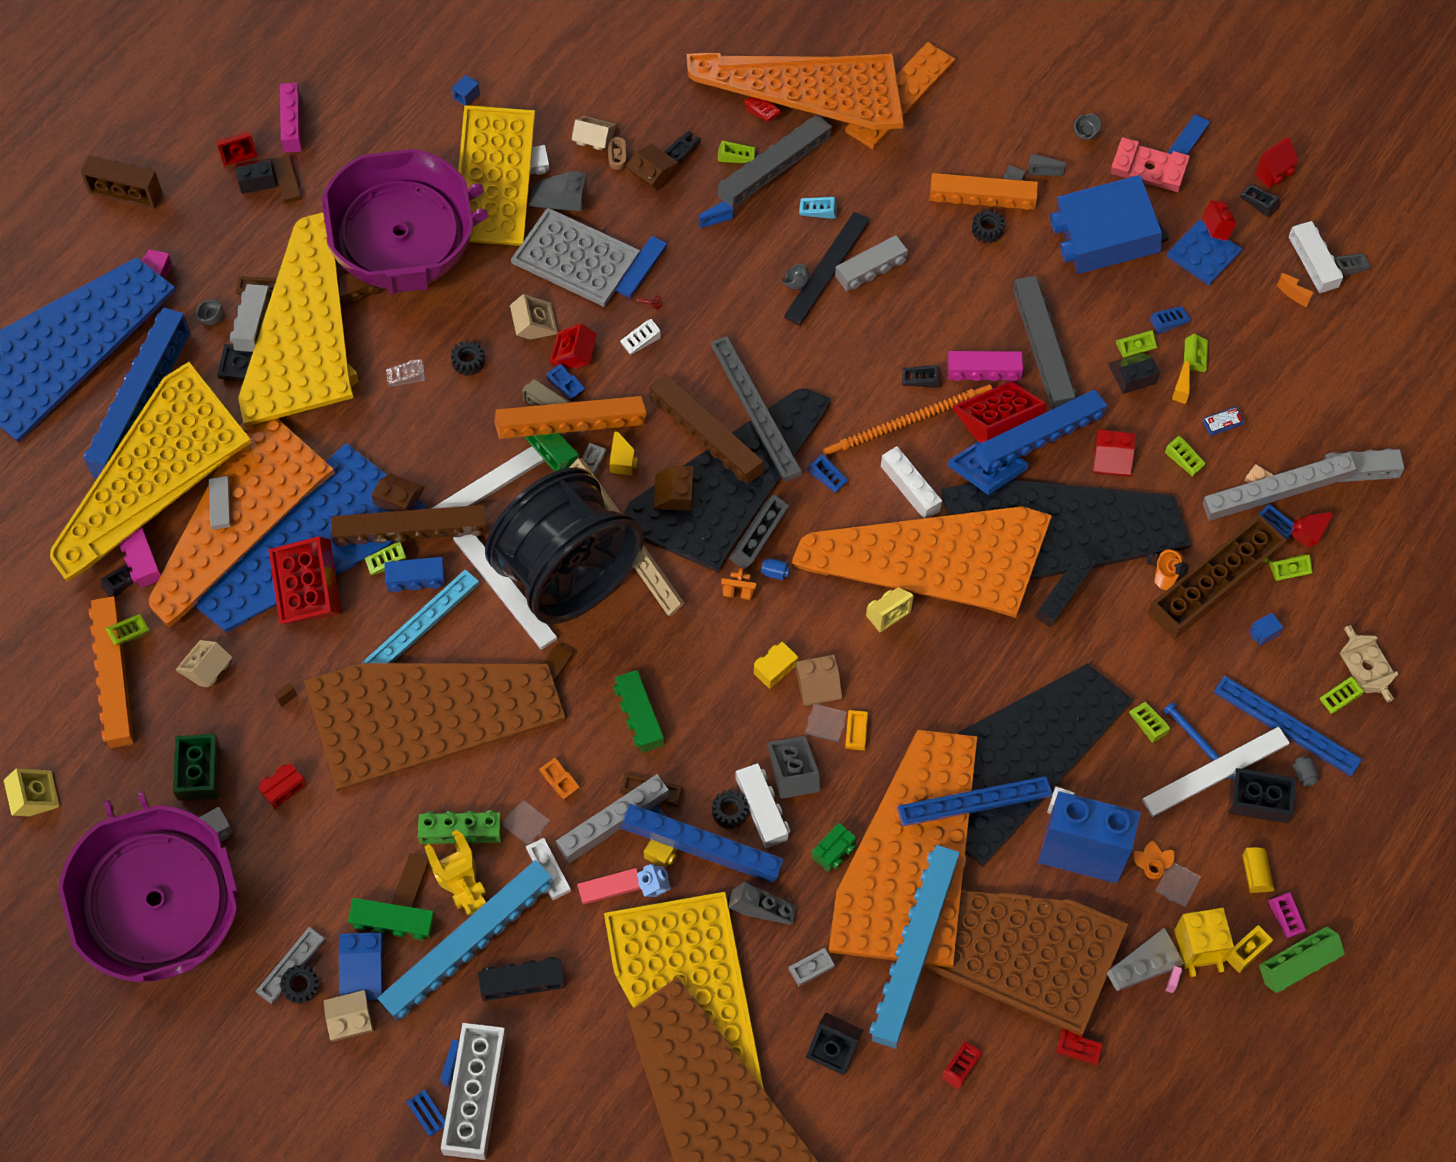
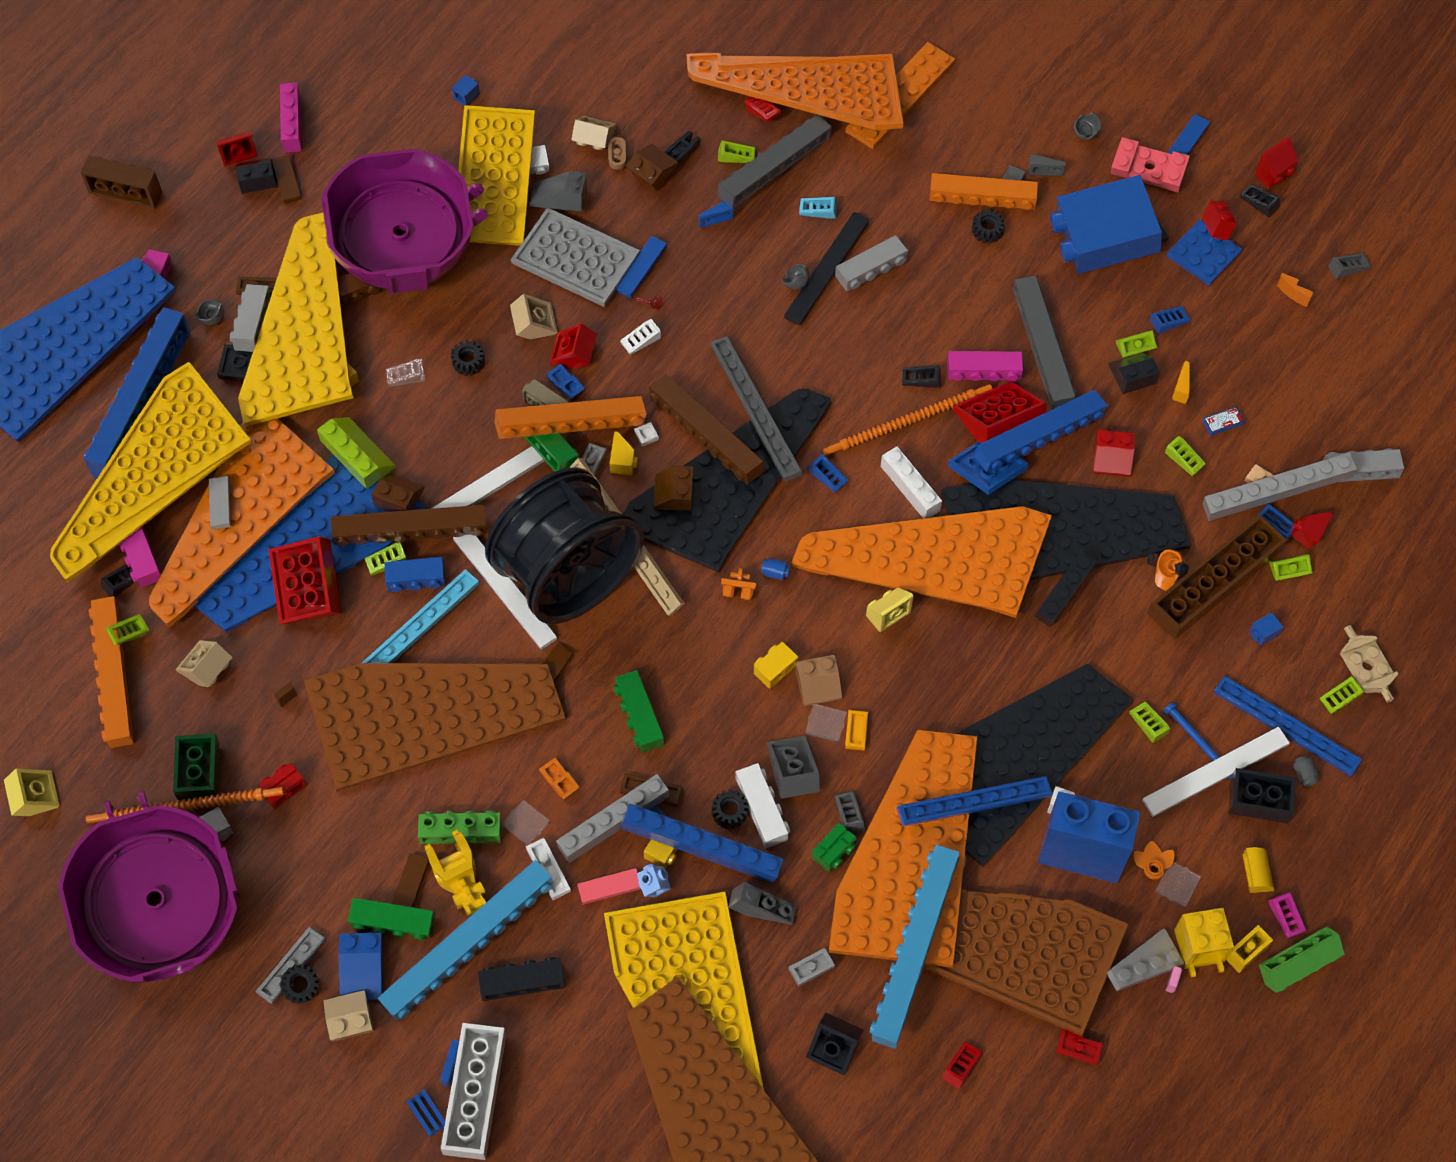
dark grey brick [729,494,789,569] -> none
lime slope [1184,334,1208,372] -> none
white brick [1289,221,1343,293] -> none
none -> orange hose [86,787,284,823]
none -> lime slope [317,417,396,489]
none -> white tile [634,422,659,446]
none -> dark grey slope [834,791,865,834]

